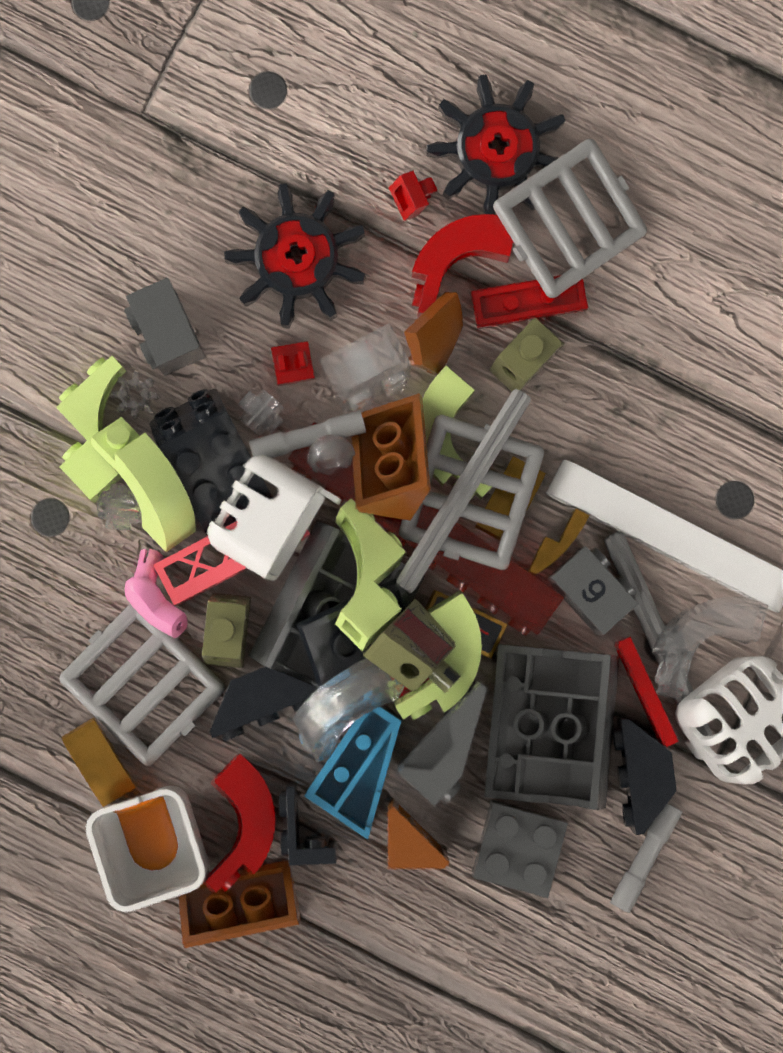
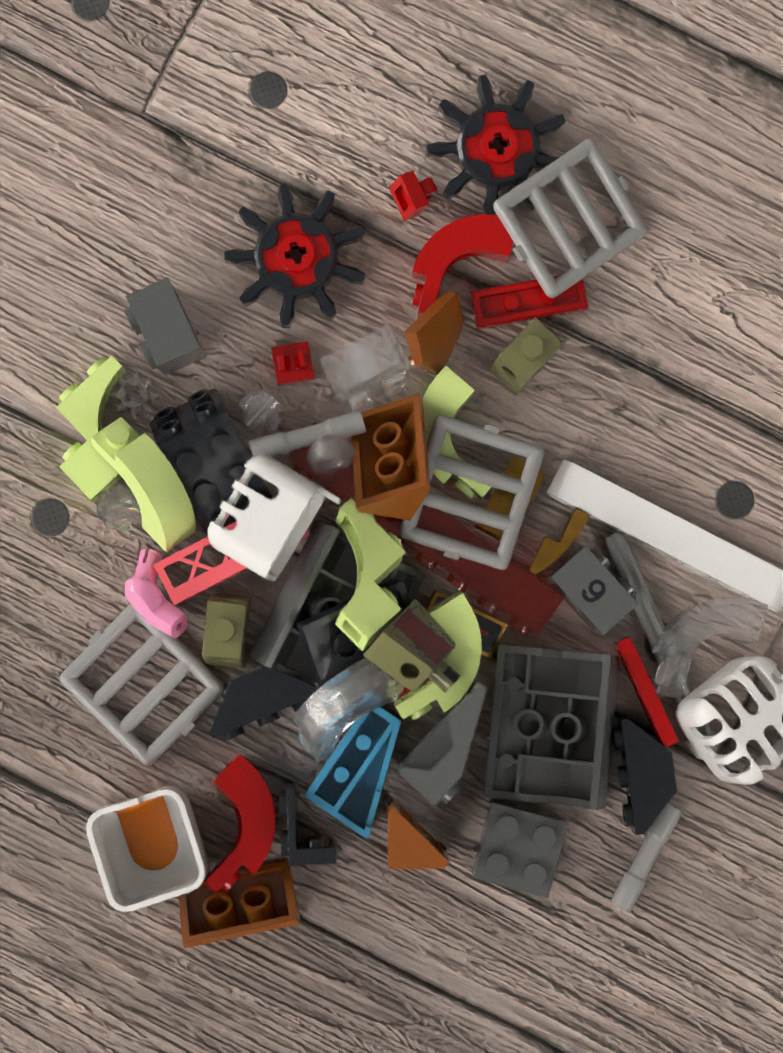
pearl gold slope [61,717,136,807] -> none
light grey axle [396,389,531,592] -> none

